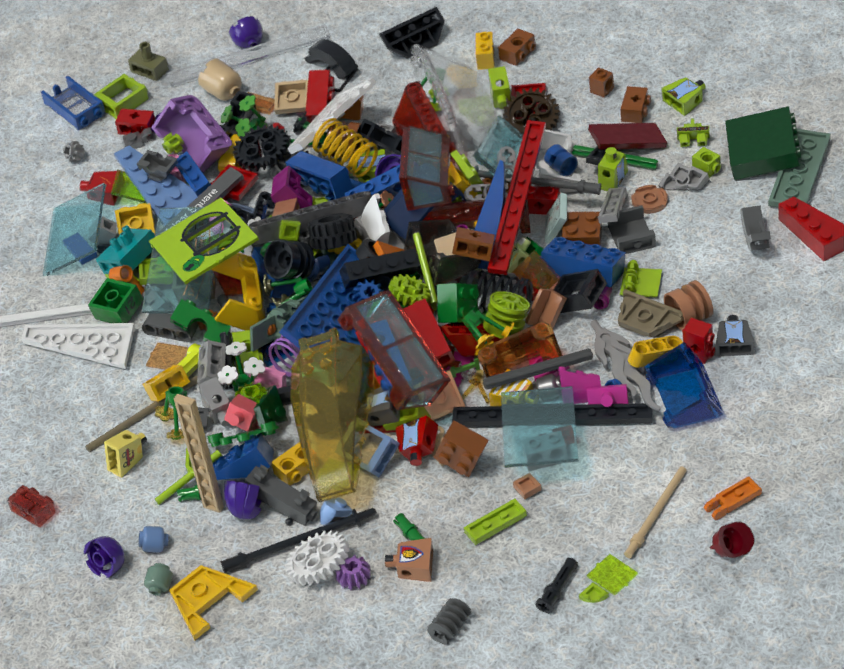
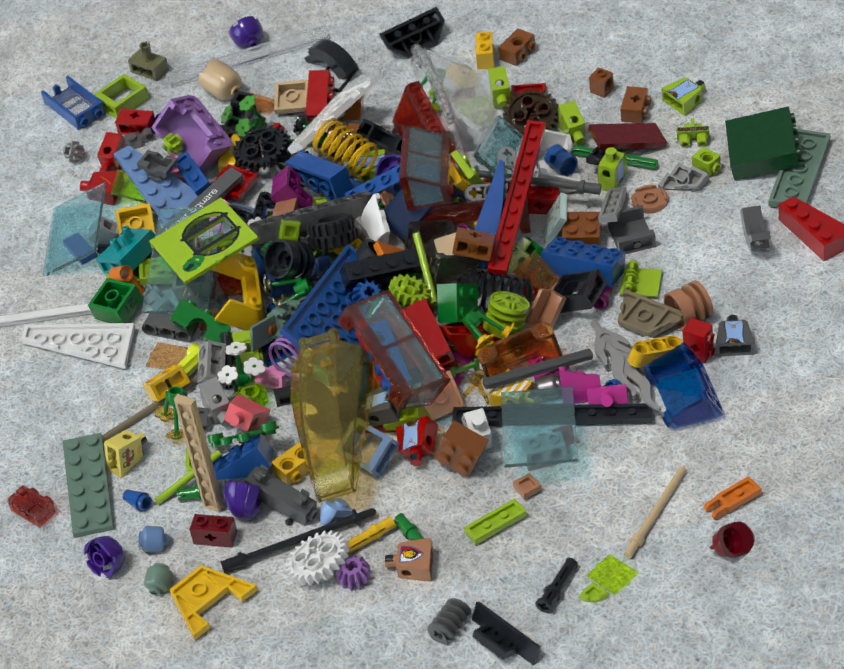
dark green wing [253,385,288,427] -> none
none -> sand green plate [63,433,114,538]
none -> red torso [97,132,127,172]
none -> blue cone [122,489,152,512]
none -> dark red brick [189,514,238,548]
none -> yellow pin [347,516,396,555]
none -> white torso [461,408,492,450]
none -> black bracket [471,601,541,665]
none -> lime torso [558,100,586,145]

